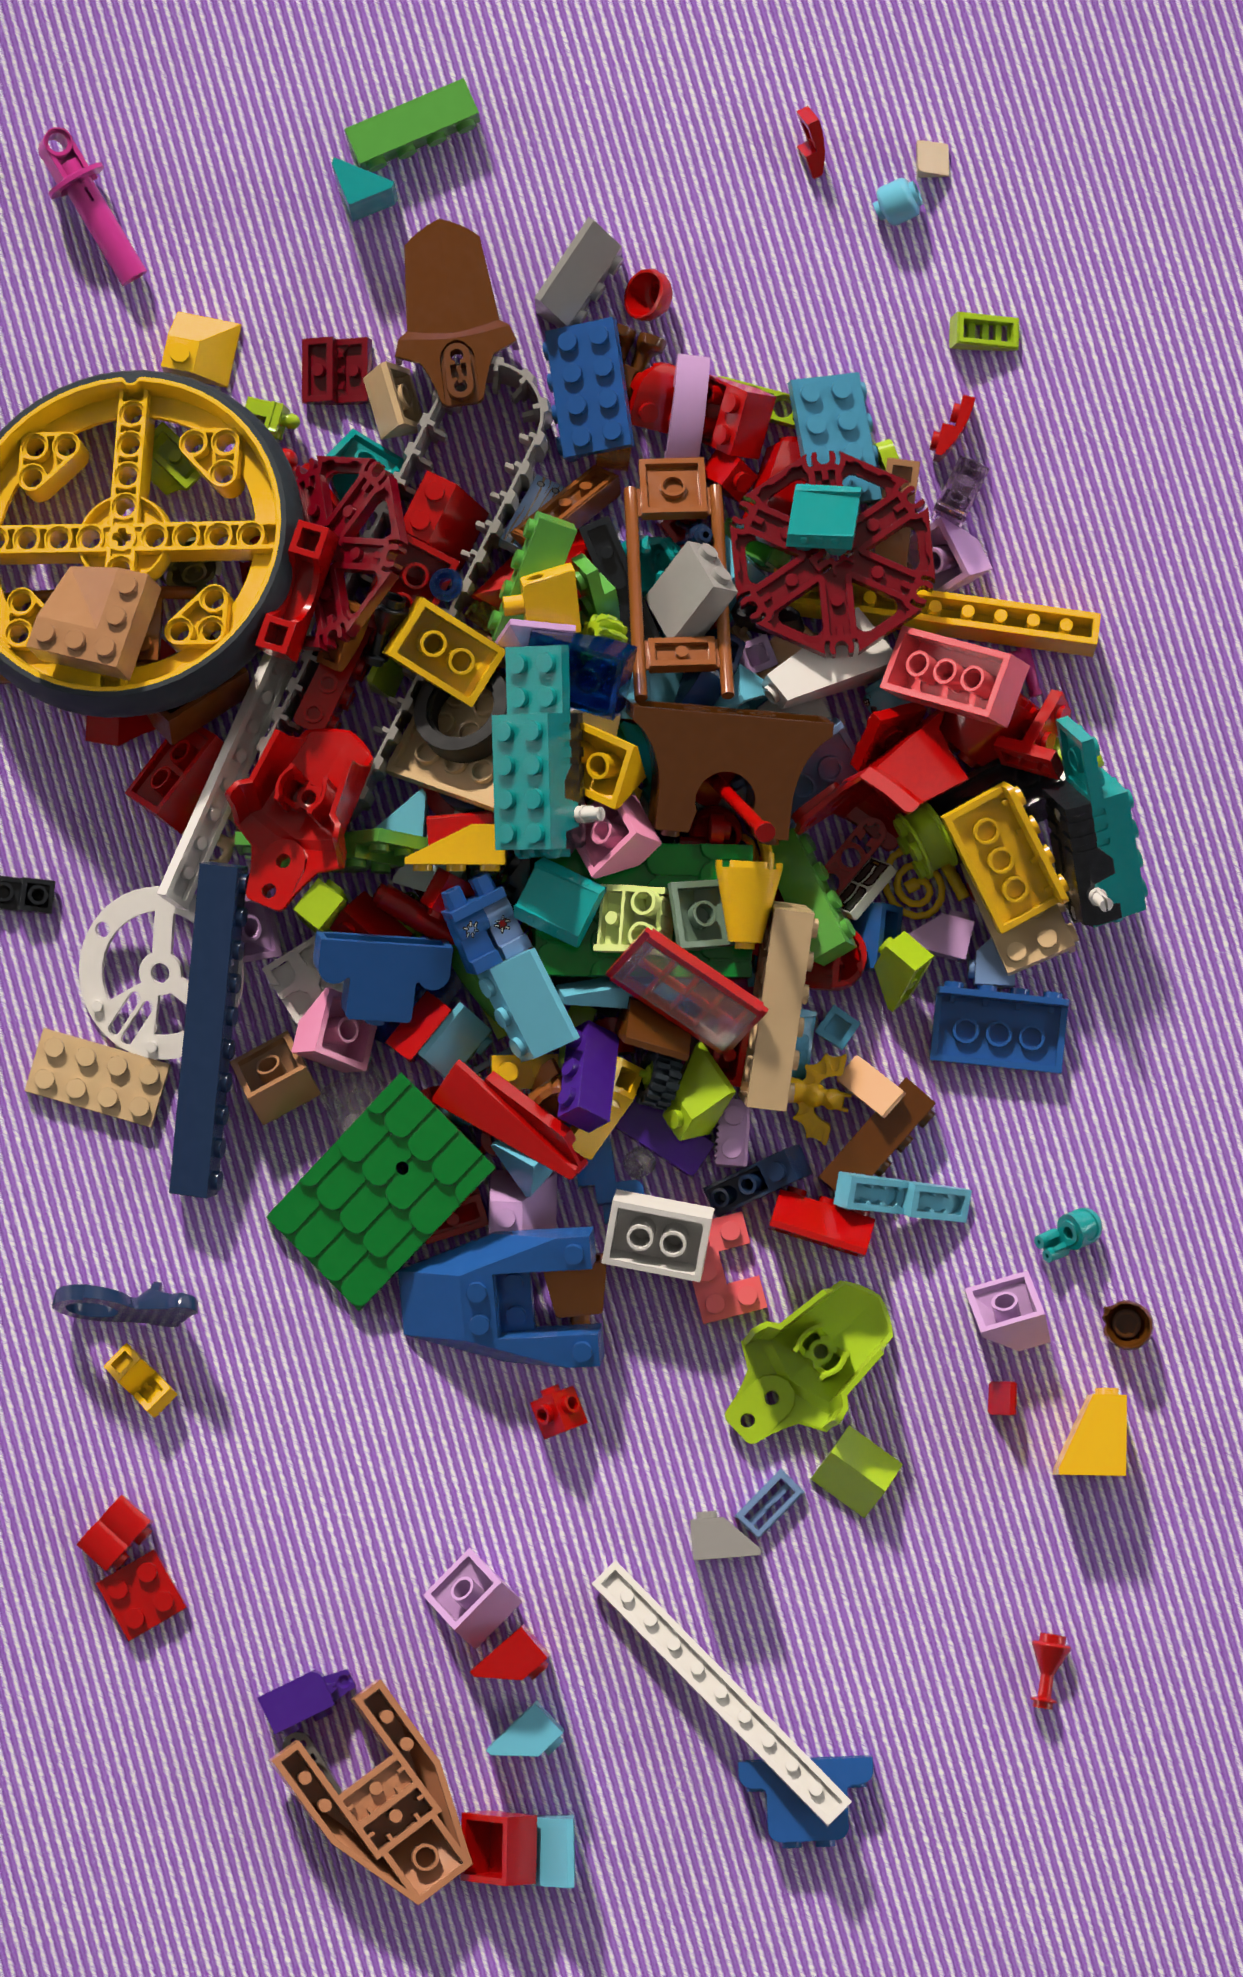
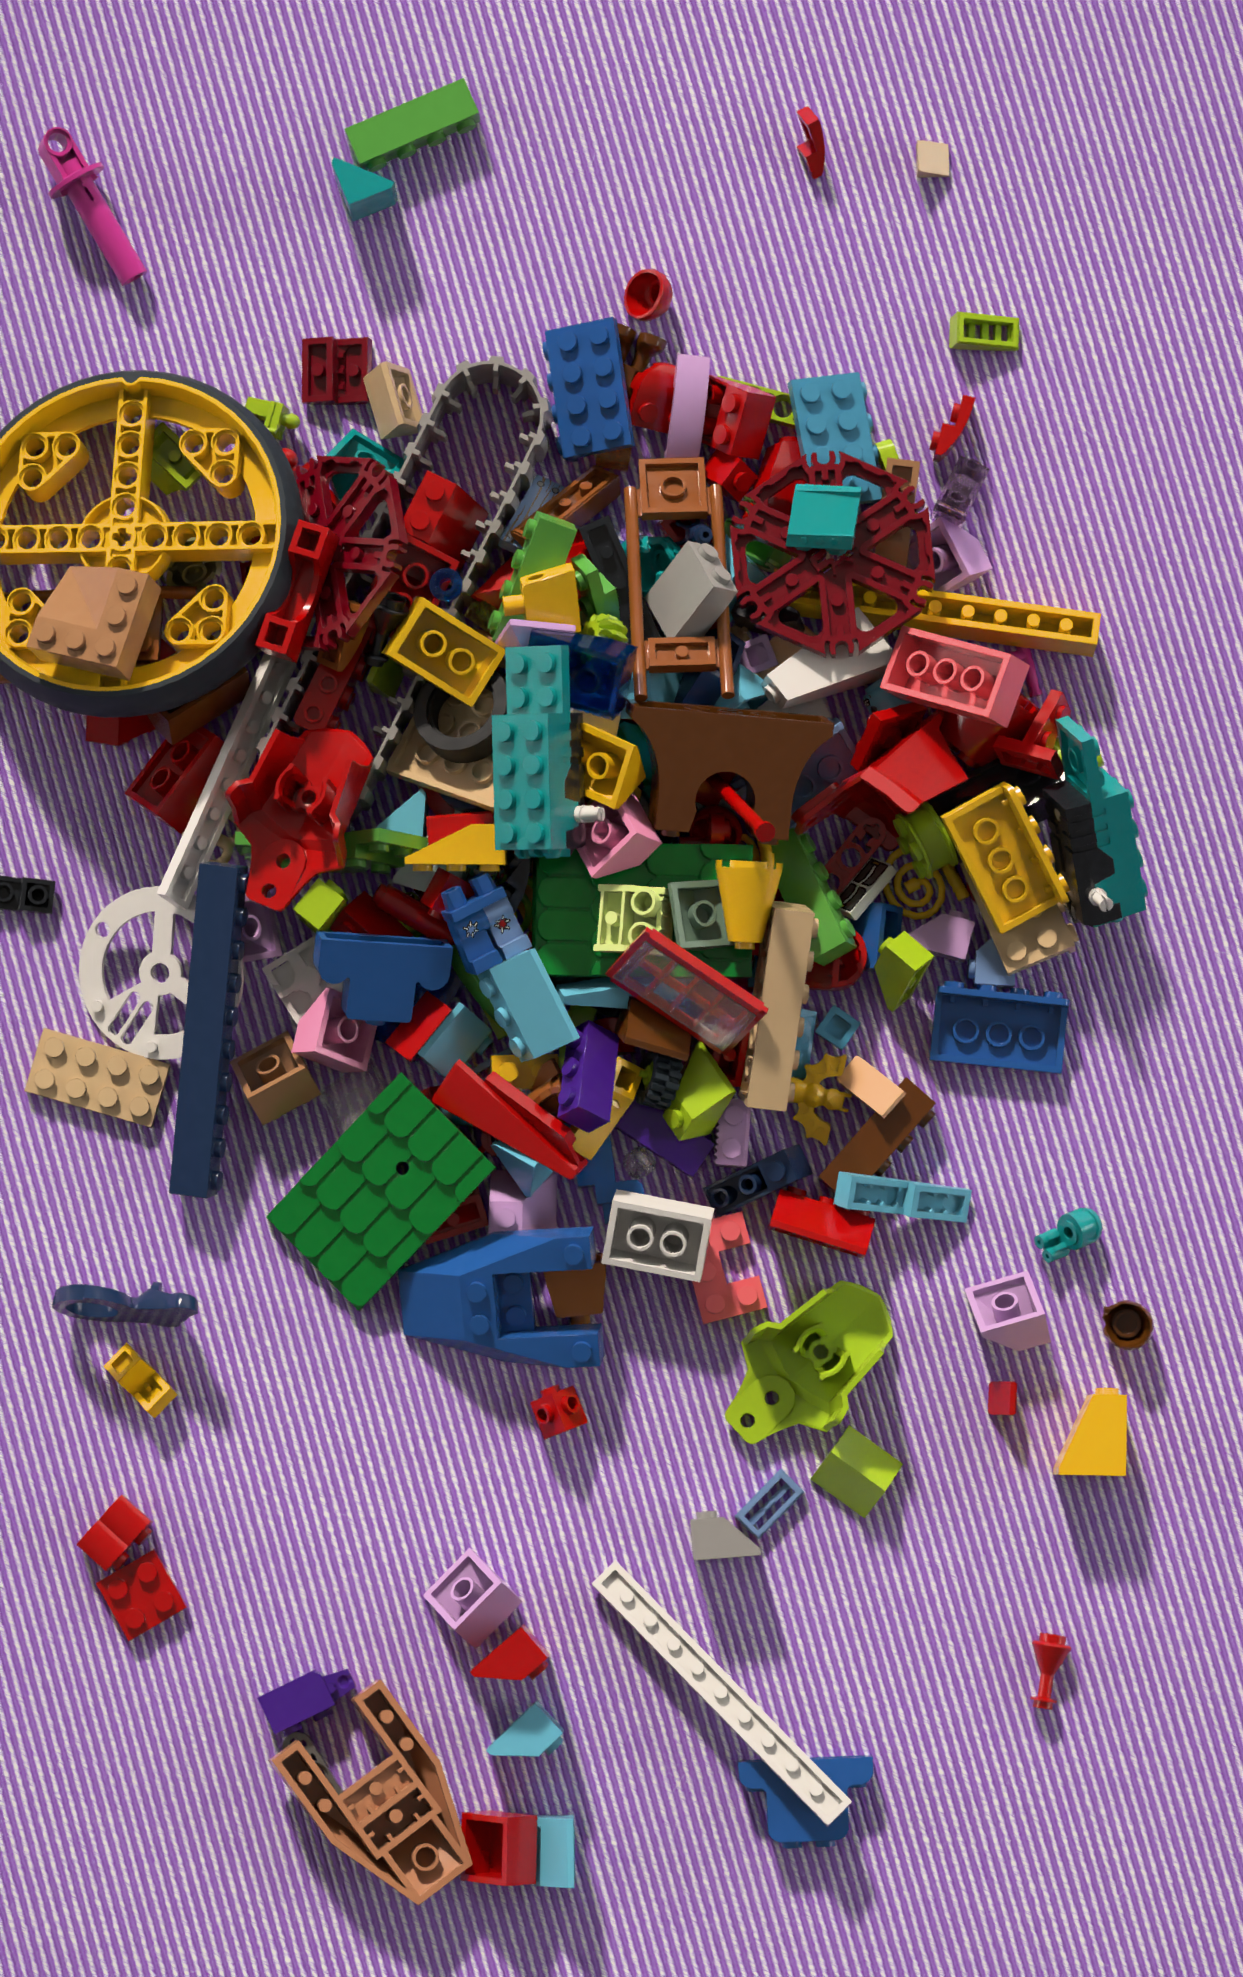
yellow slope [161,311,242,388] -> none
reddish brown piece [395,219,520,408] -> none
teal slope [514,857,607,948] -> none
light grey slope [534,217,624,328] -> none
medium azure head [873,178,924,226] -> none

